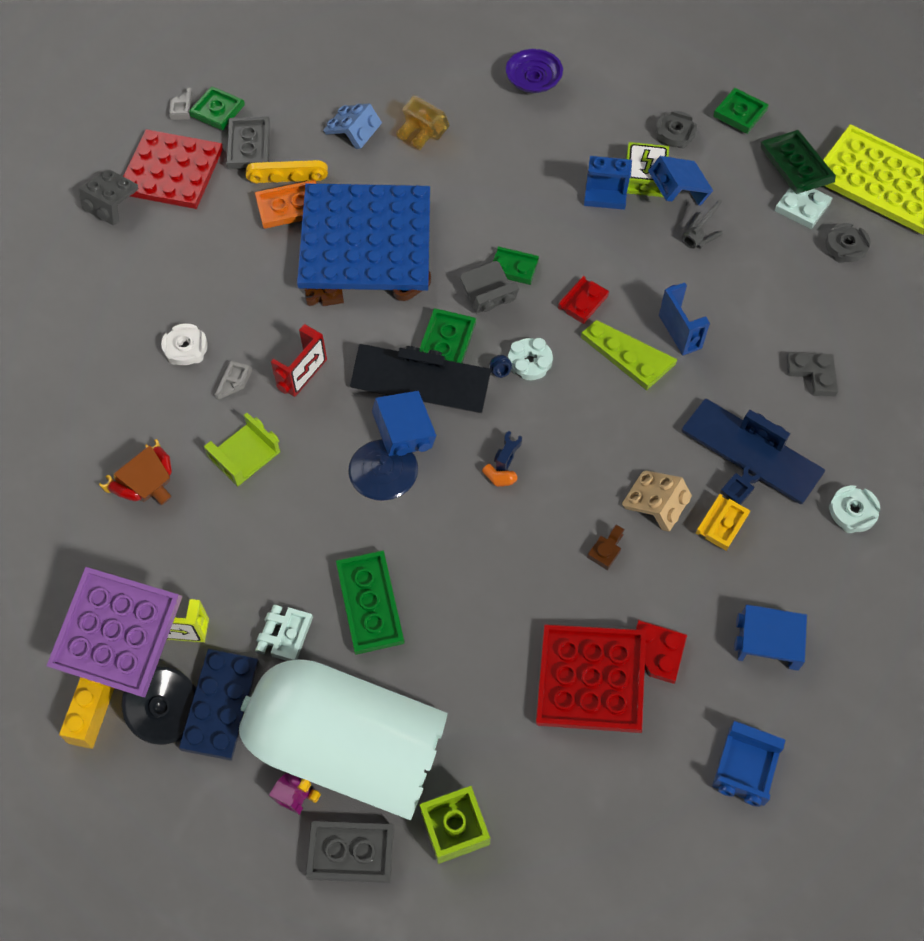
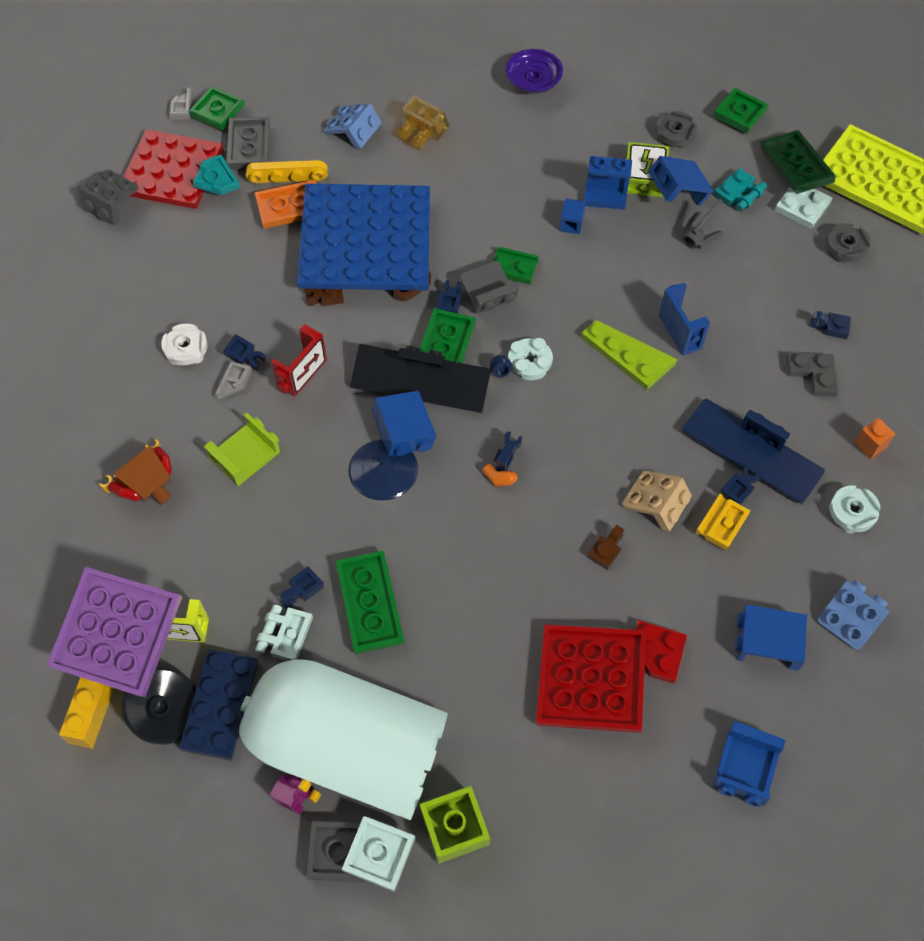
red plate [558,276,609,324] -> none
none -> teal plate [193,155,240,195]
none -> dark blue plate [223,334,266,370]
none -> dark blue plate [279,566,324,609]
none -> light aqua plate [342,816,415,892]
none -> dark blue plate [436,280,461,314]
none -> blue brick [560,198,586,235]
none -> teal plate [713,168,767,212]
none -> dark blue plate [810,311,851,339]
none -> medium blue bracket [818,579,890,650]
none -> orange brick [854,418,895,459]

